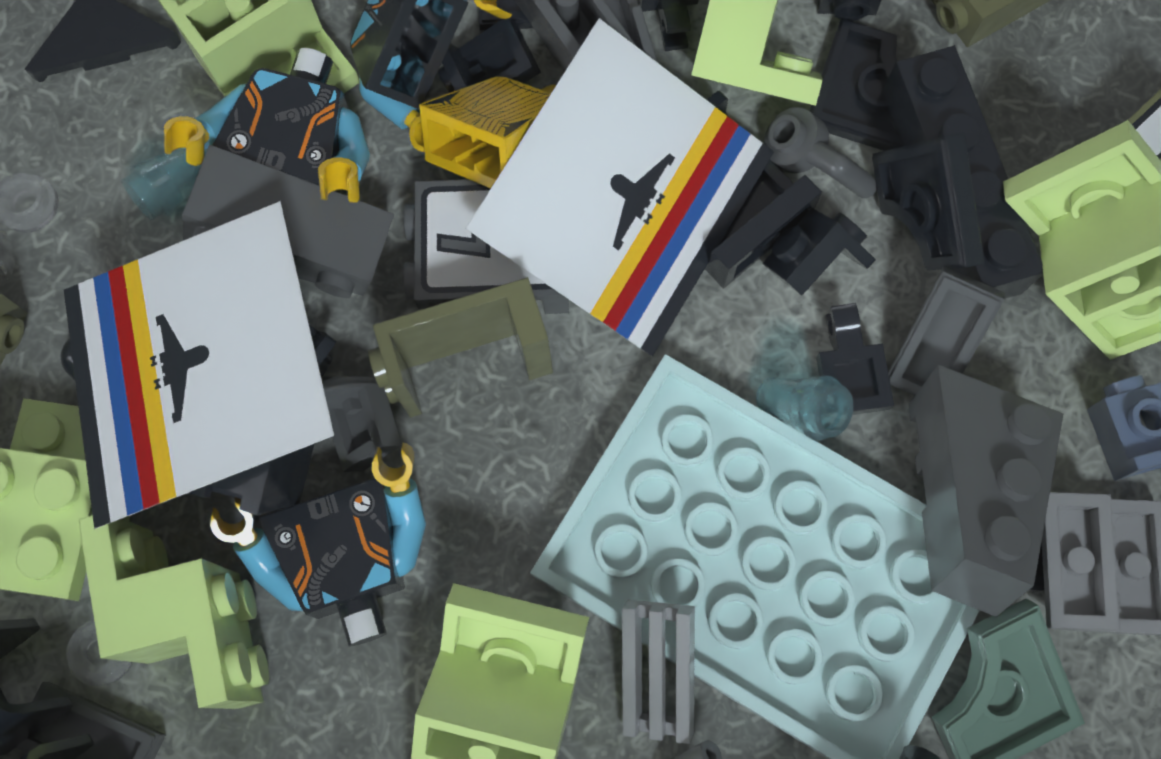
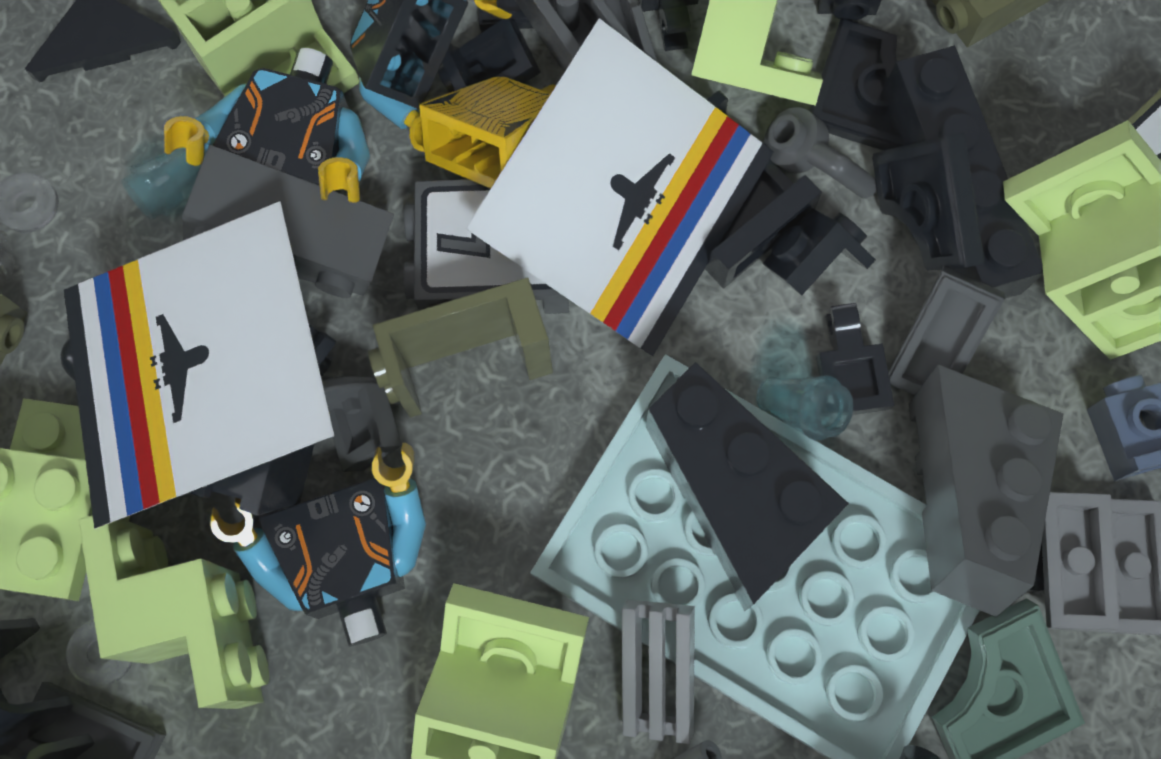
none -> black wedge [646,362,849,612]

